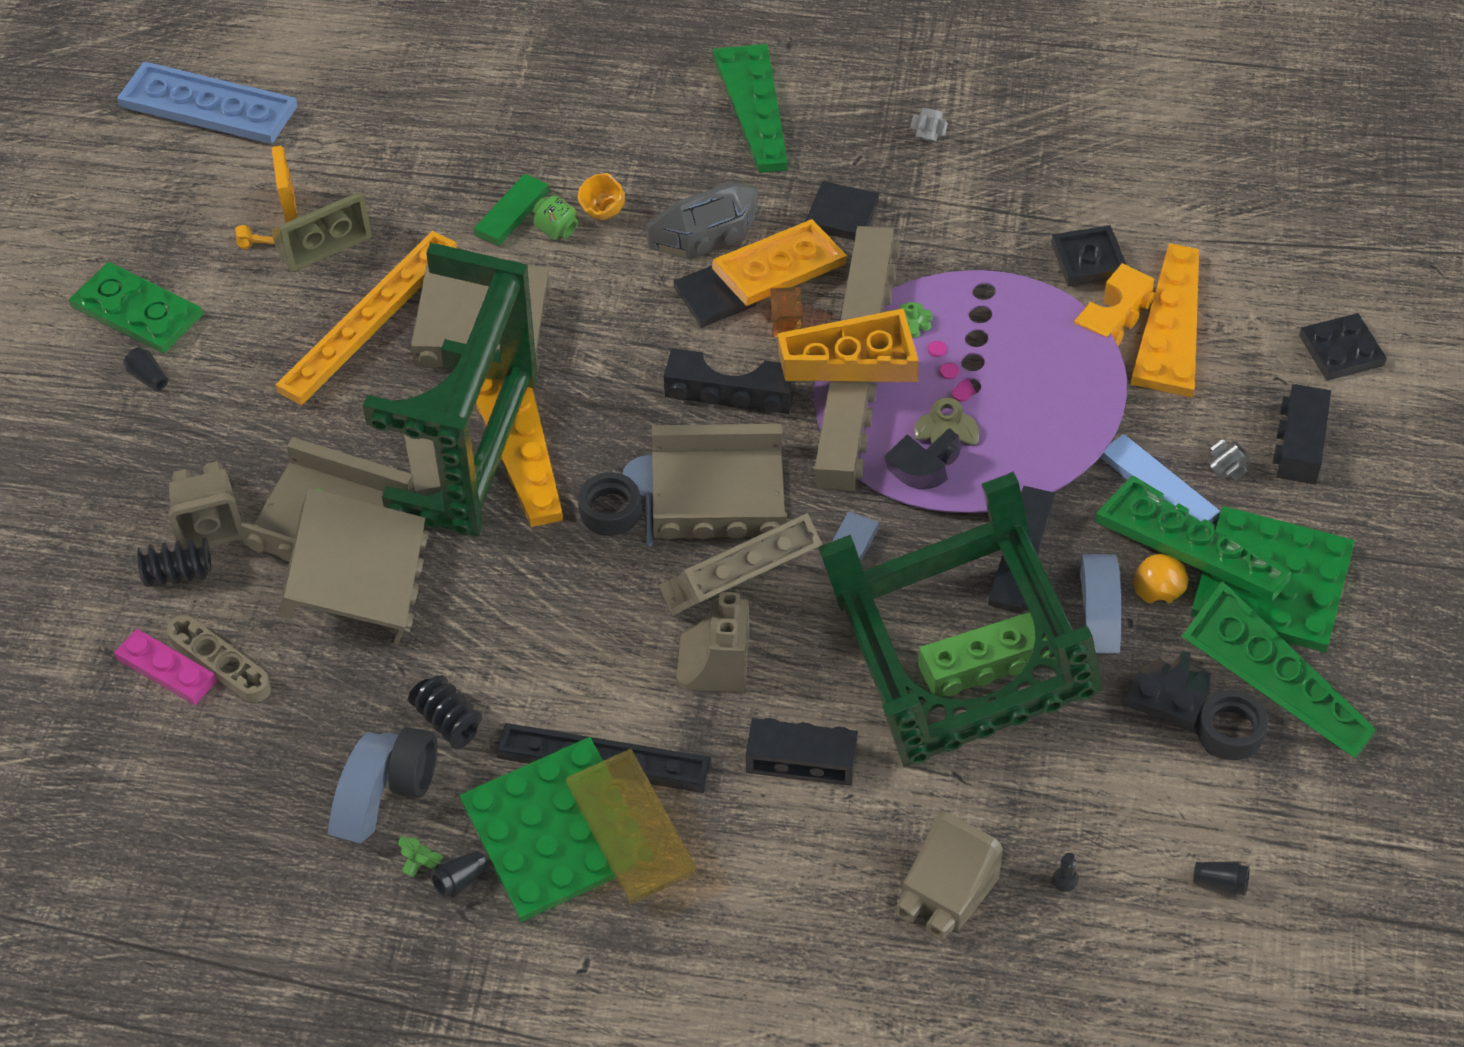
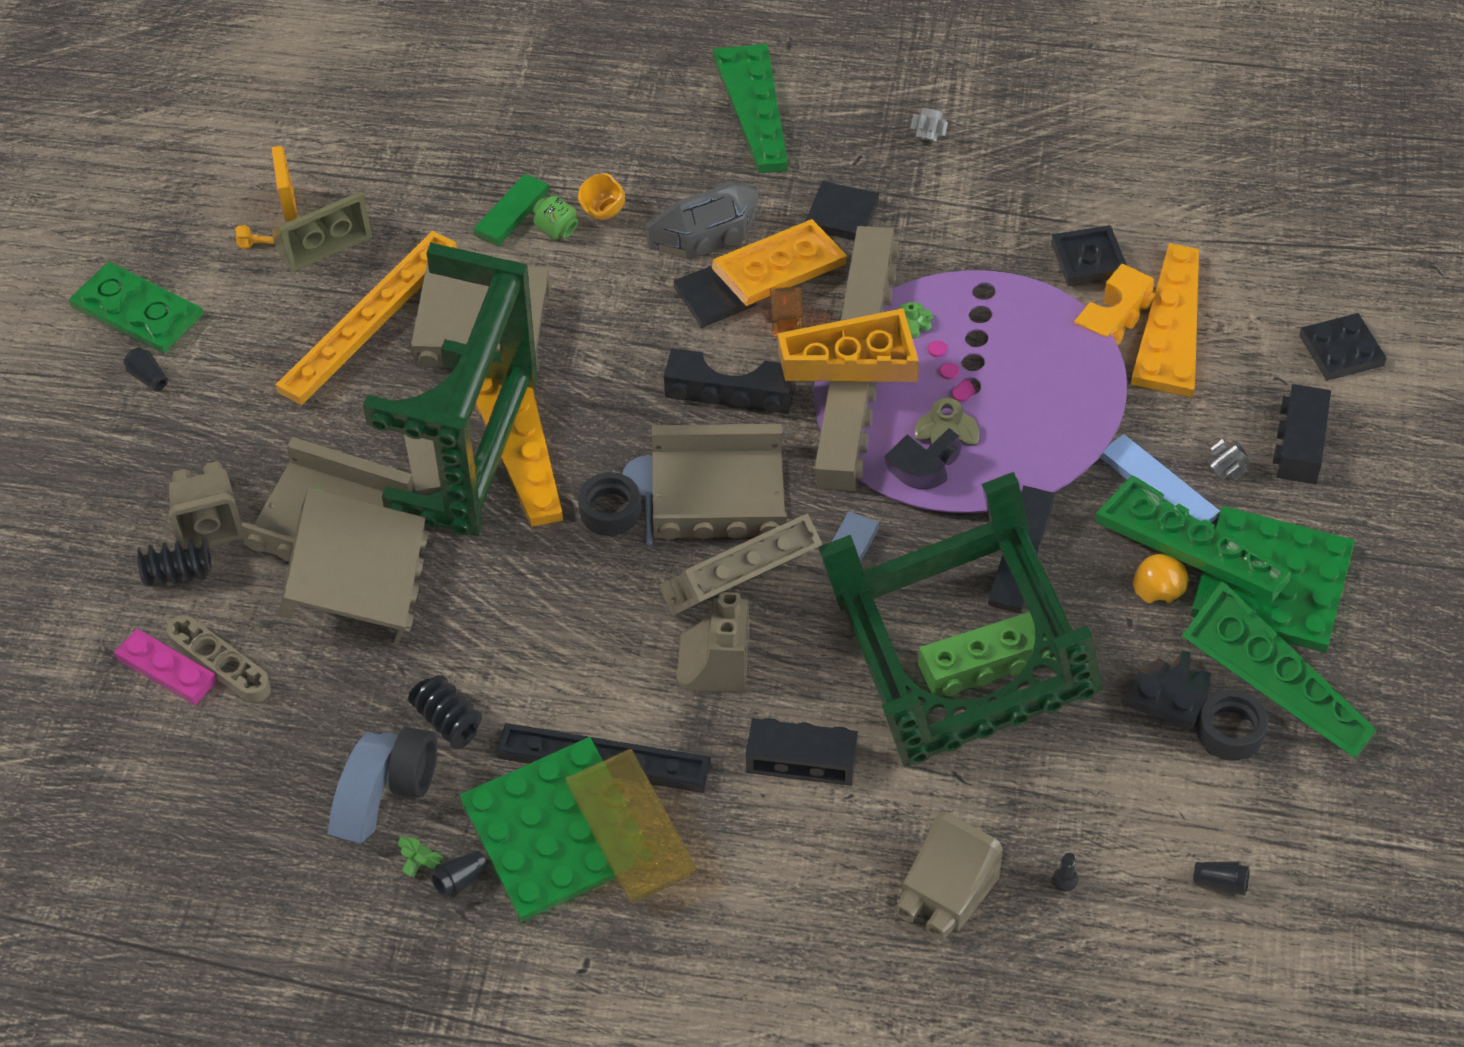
medium blue plate [117,62,298,144] -> none
sand blue arch [1077,554,1121,653] -> none

